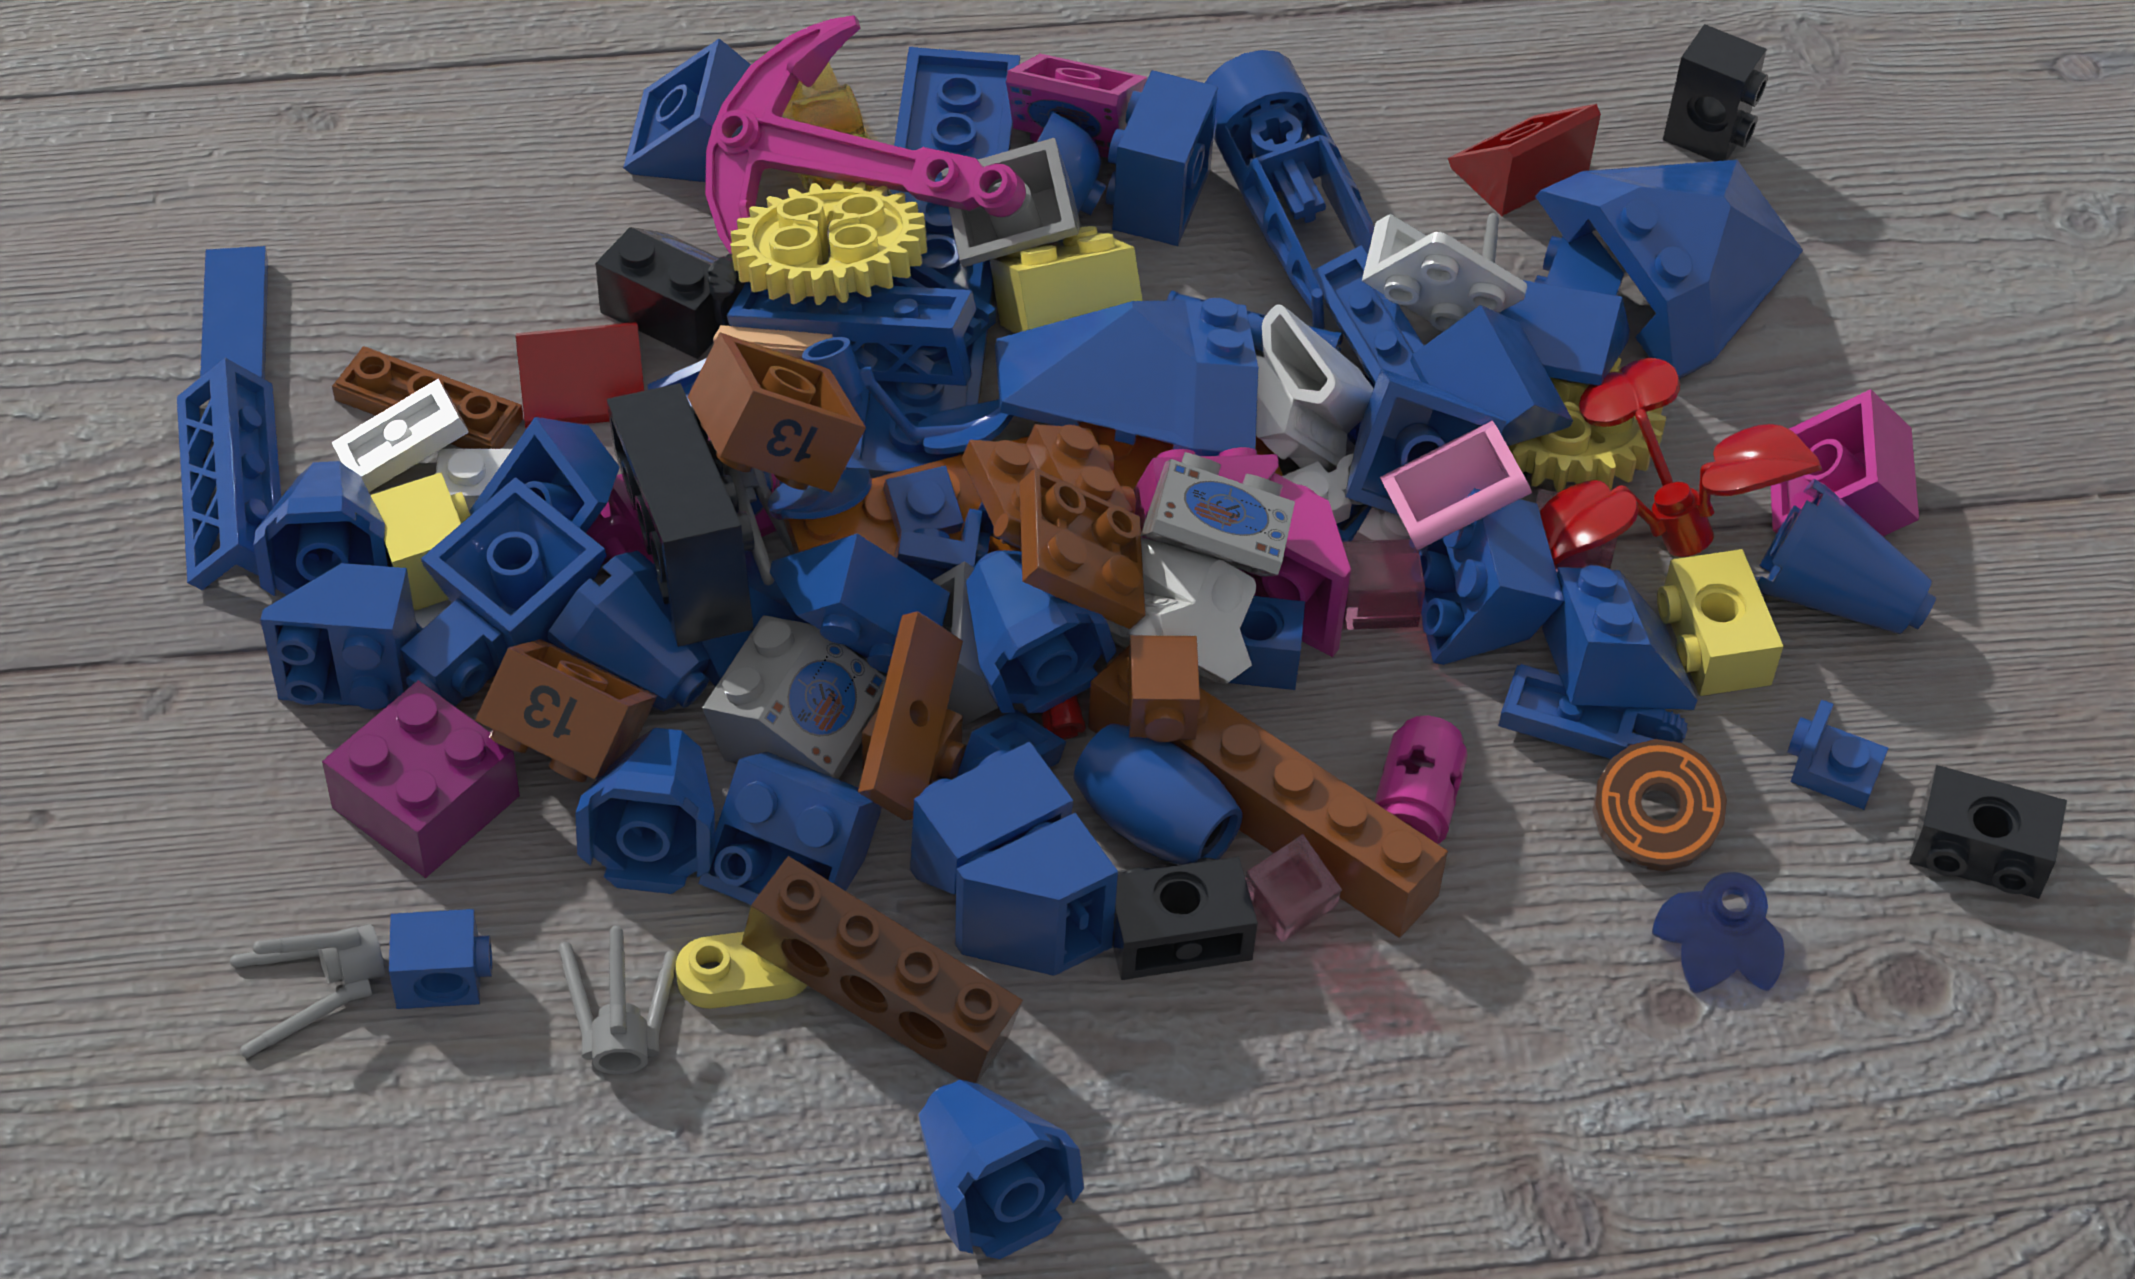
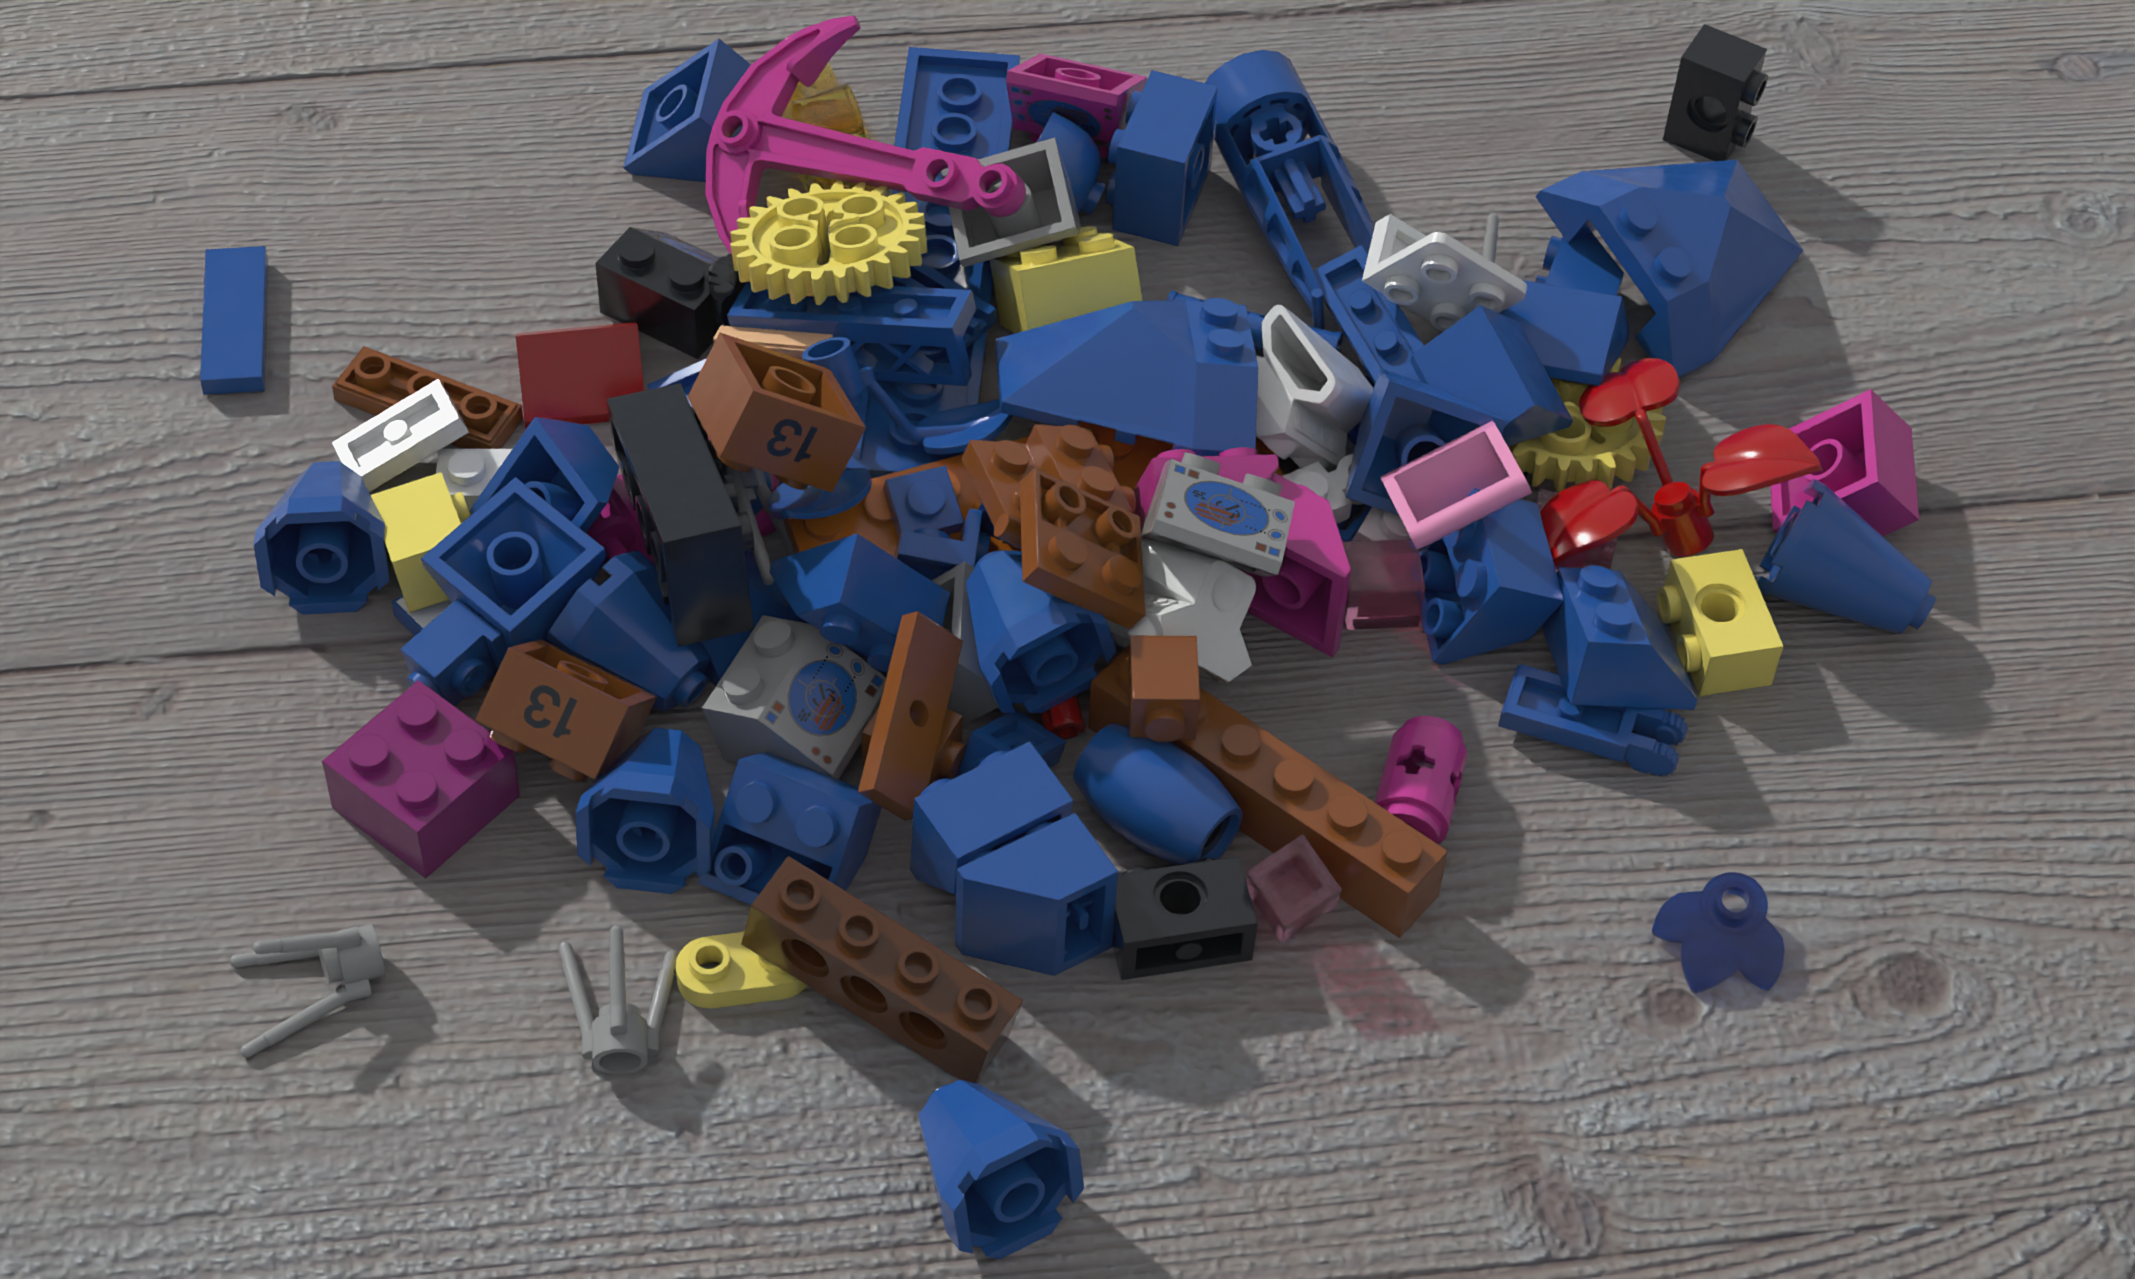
blue fence [177,358,281,590] -> none
blue slope [260,563,418,710] -> none
blue brick [389,909,493,1009] -> none
blue brick [1228,596,1305,690] -> none
red slope [1447,104,1601,216] -> none
reddish brown tile [1592,739,1727,872] -> none
blue bracket [1787,699,1889,810] -> none
black brick [1909,765,2067,899] -> none

